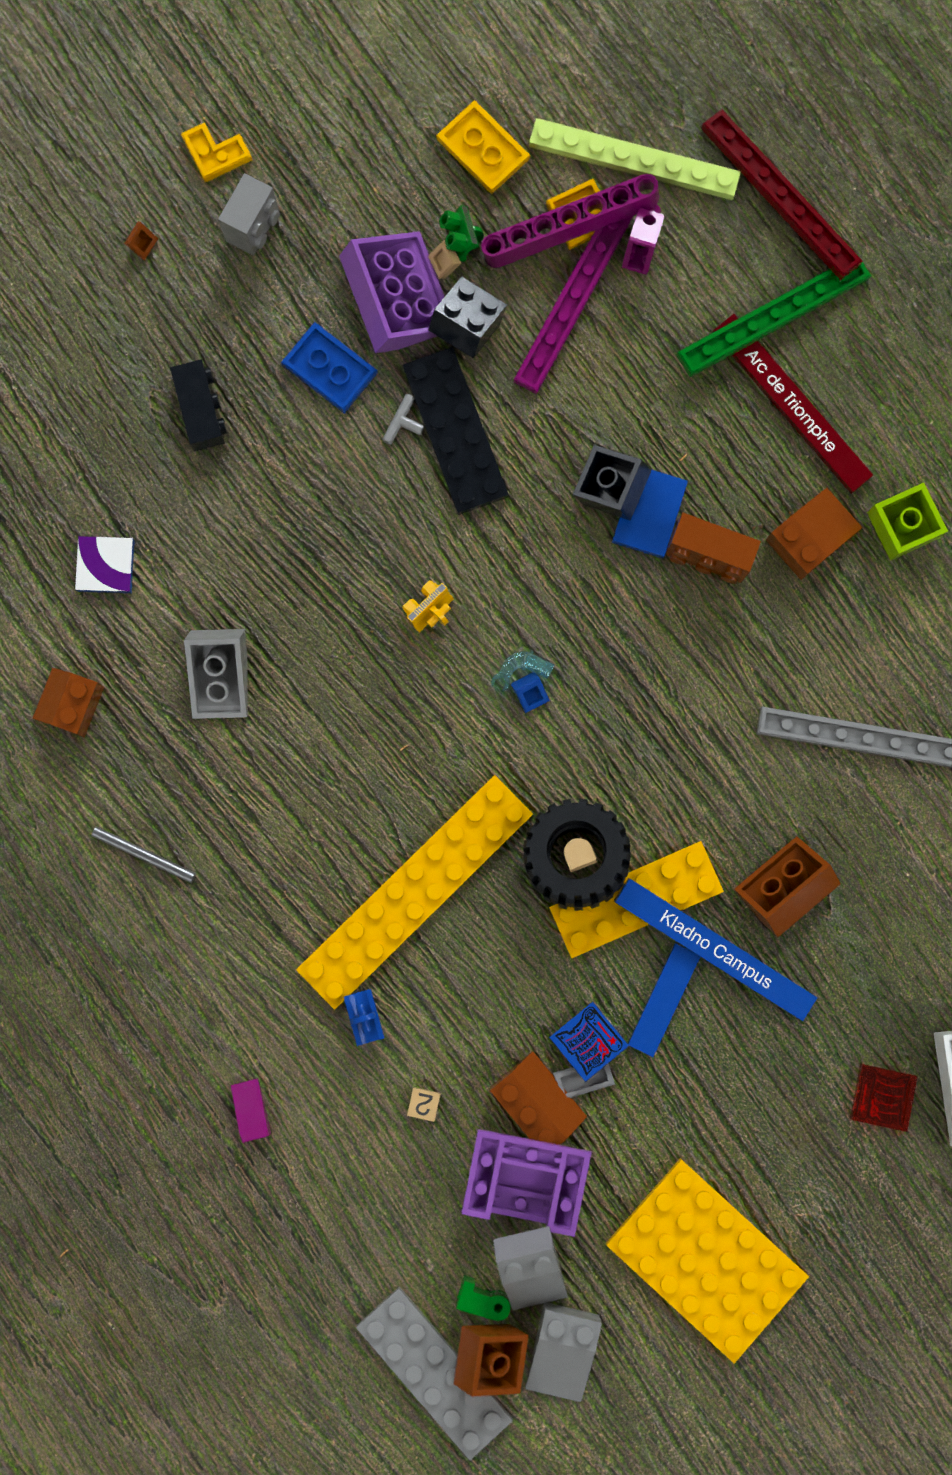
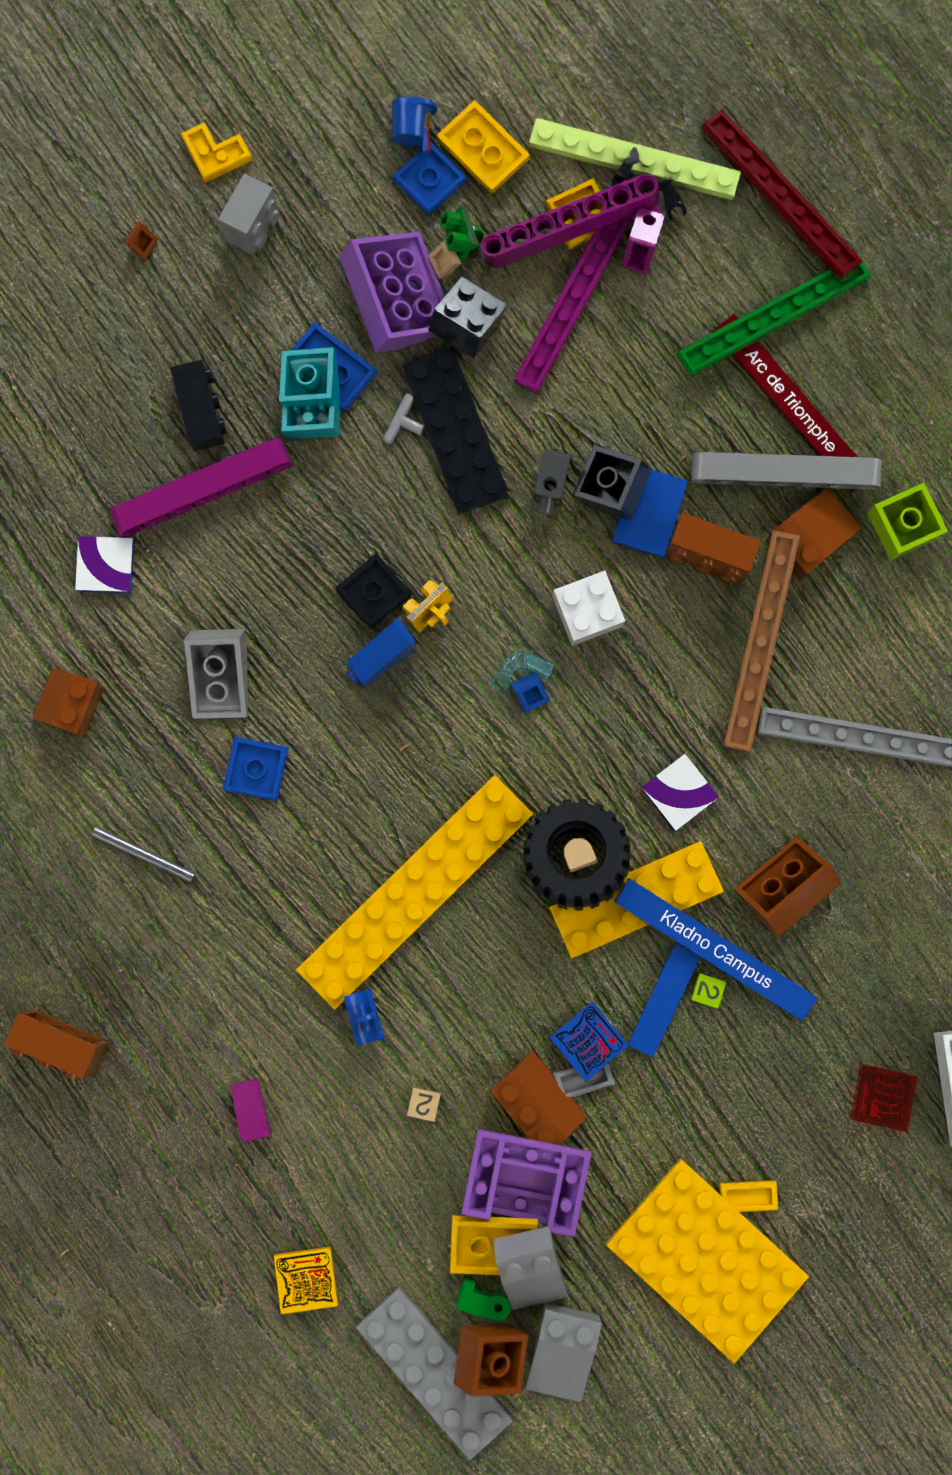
none -> dark orange brick [4,1009,109,1081]
none -> magenta beam [109,438,292,538]
none -> blue tile [223,736,289,801]
none -> yellow tile [274,1246,338,1314]
none -> teal slope [279,347,340,440]
none -> black tile [335,553,412,630]
none -> blue slope [346,618,417,688]
none -> blue hat [392,96,438,154]
none -> blue tile [392,141,467,216]
none -> yellow plate [450,1215,538,1275]
none -> dark grey torso [534,449,570,516]
none -> white brick [552,571,625,646]
none -> black piece [605,147,687,221]
none -> tile [641,754,719,831]
none -> lime tile [690,973,726,1009]
none -> light grey beam [691,452,882,490]
none -> yellow tile [719,1180,778,1212]
none -> medium nougat tile [724,530,800,752]

